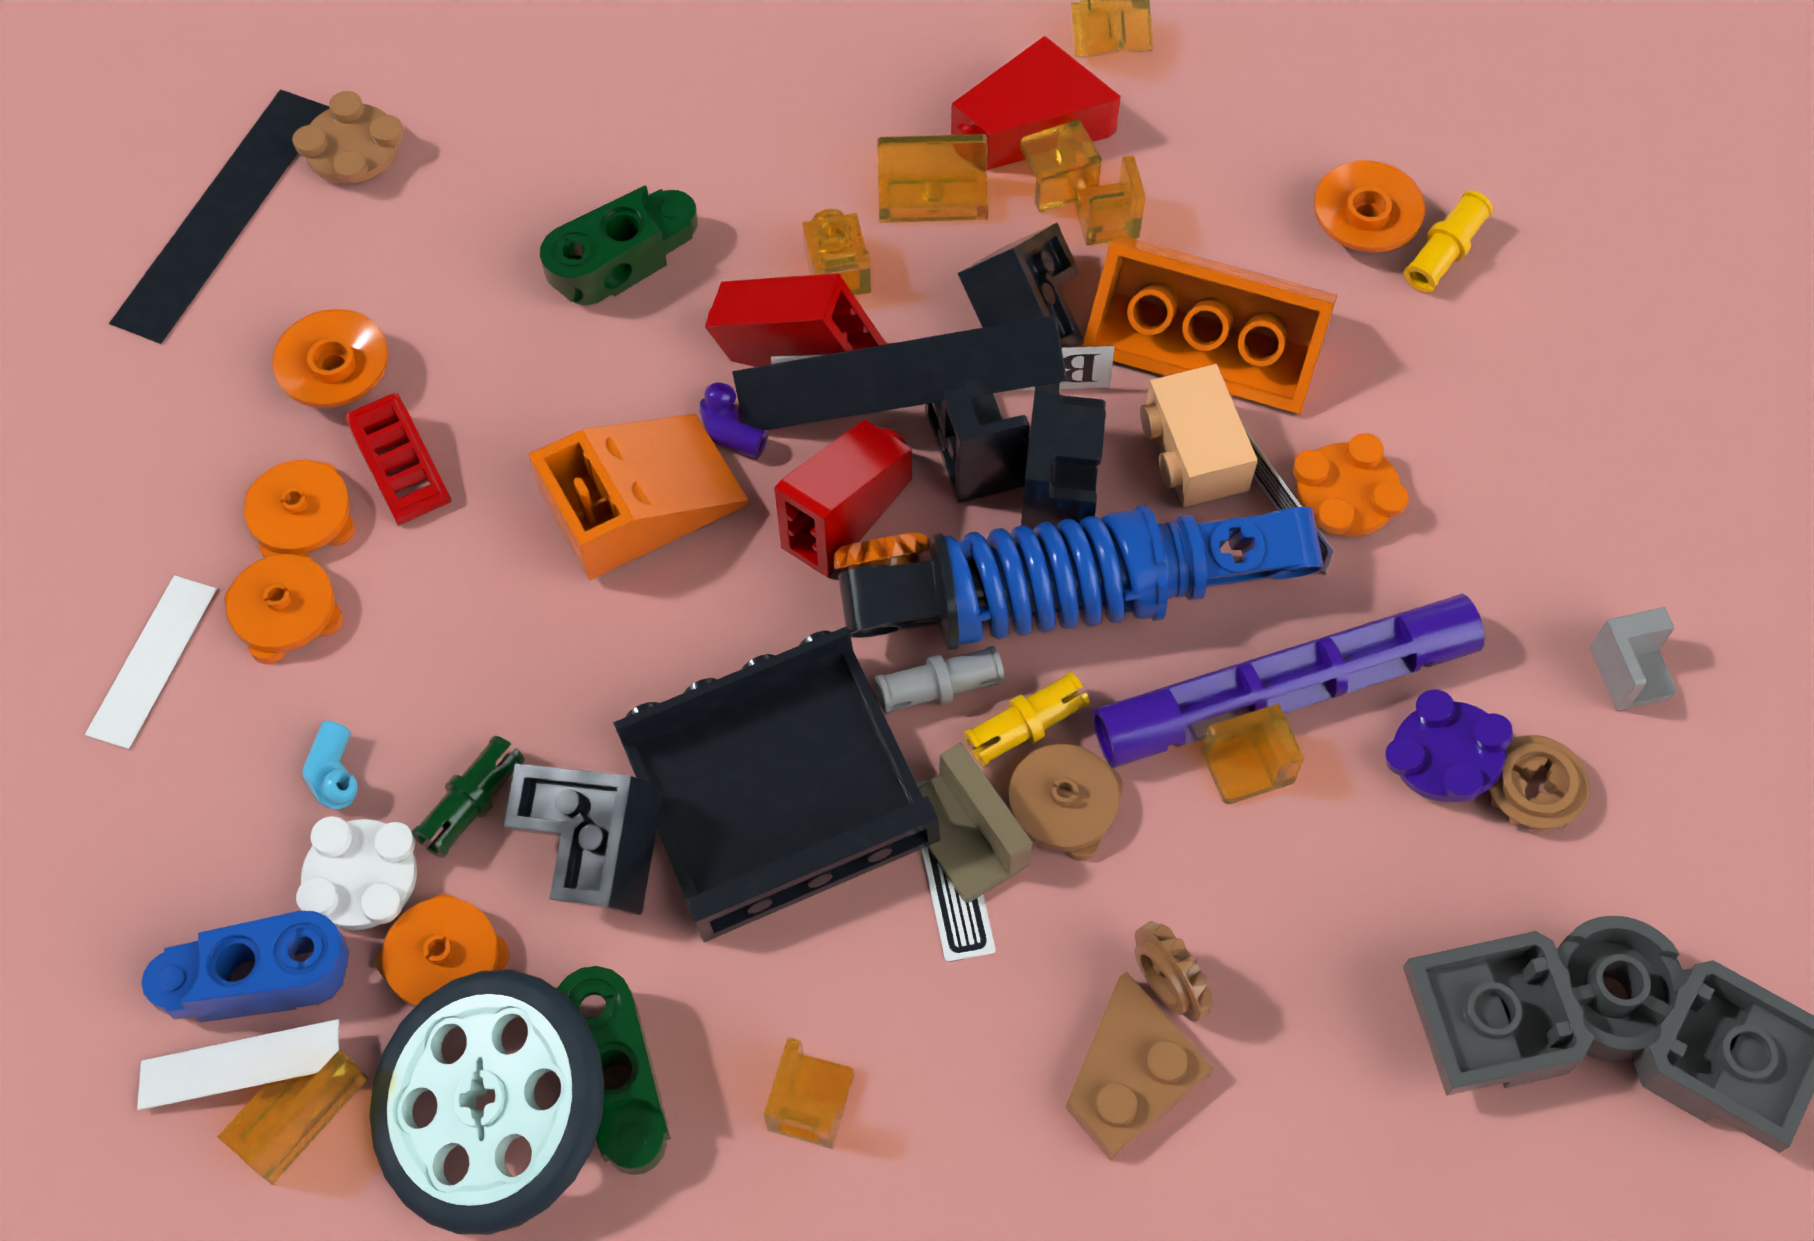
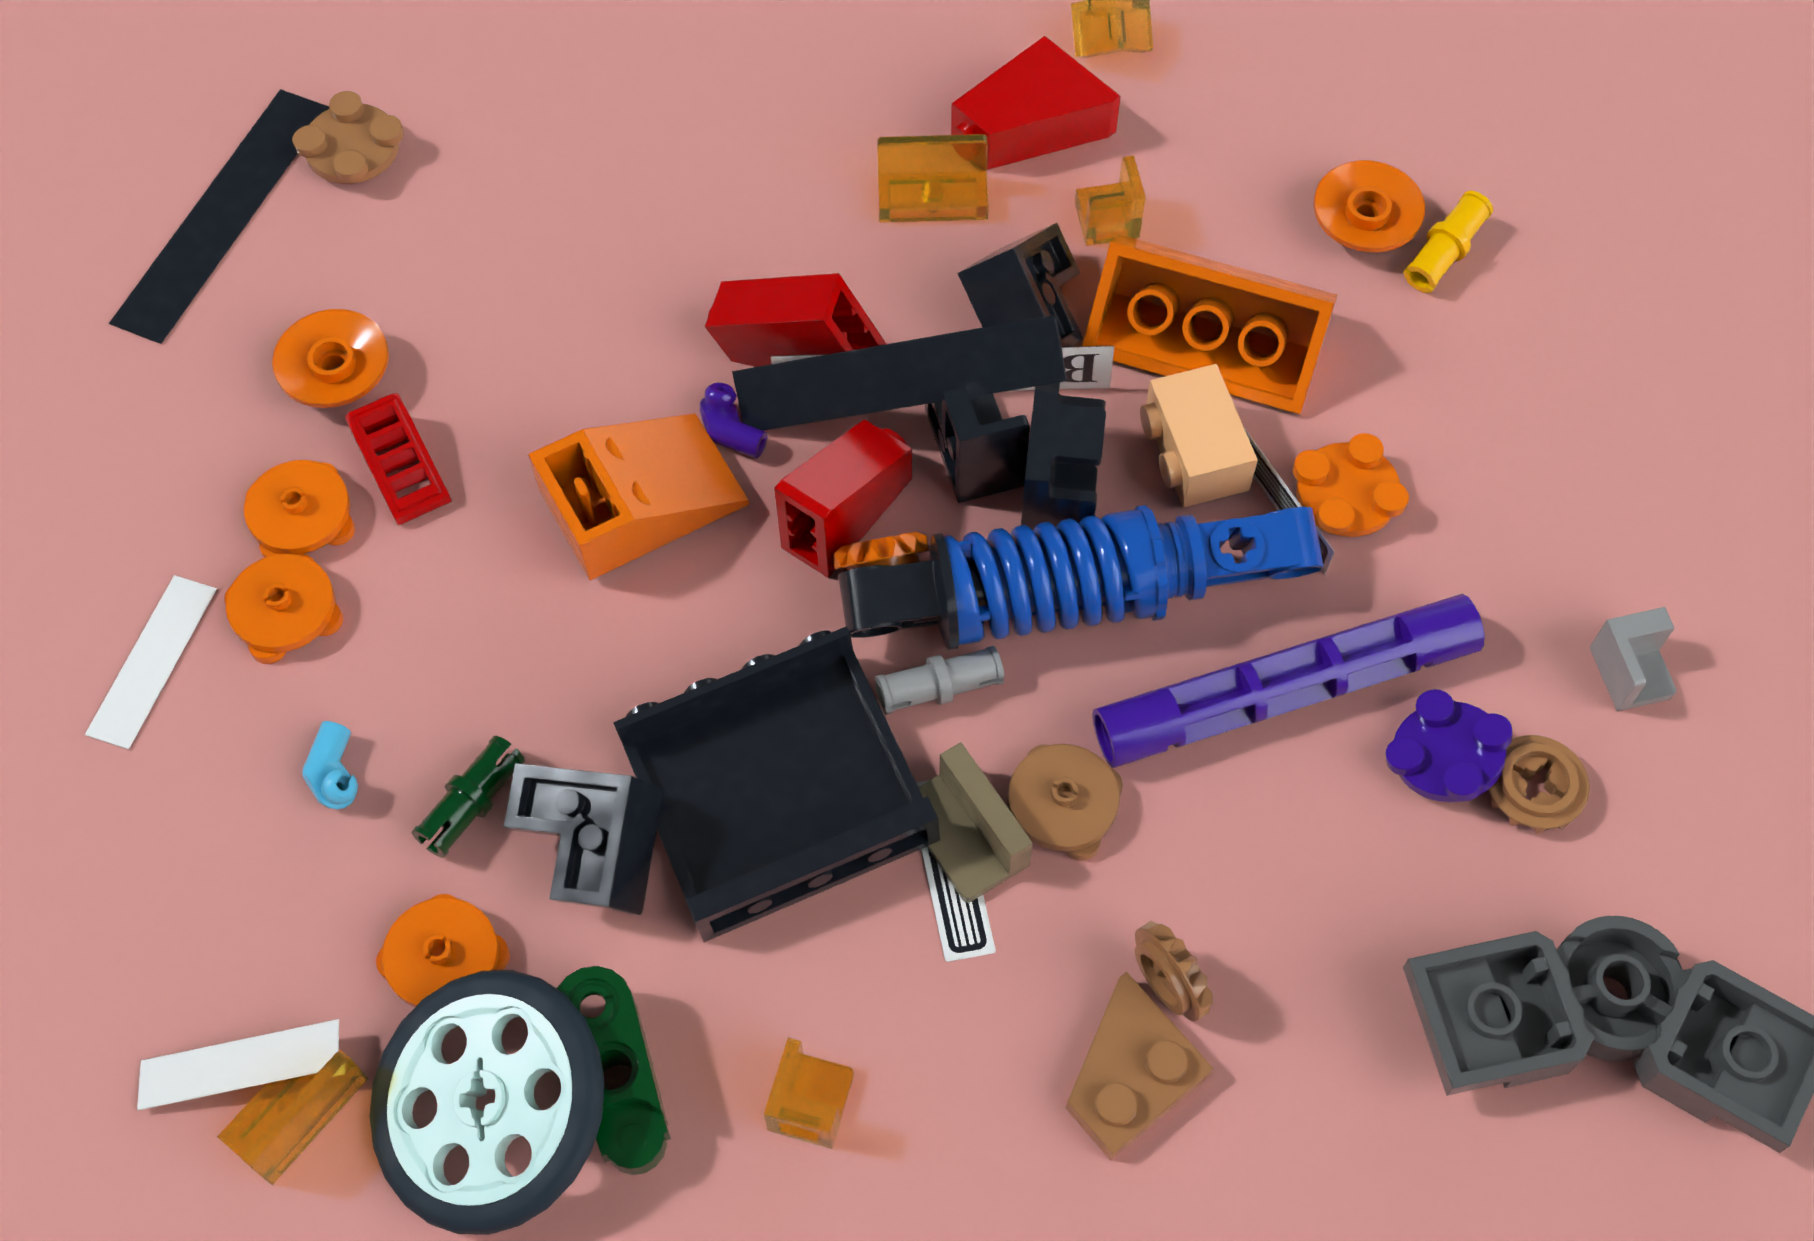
blue piece [141,911,349,1022] -> none
white piece [296,816,417,930] -> none
dark green piece [540,185,698,306] -> none
clear yellow brick [802,208,871,295] -> none
yellow pin [963,671,1090,767] -> none
clear yellow panel [1021,119,1102,212] -> none
clear yellow panel [1201,704,1304,804] -> none

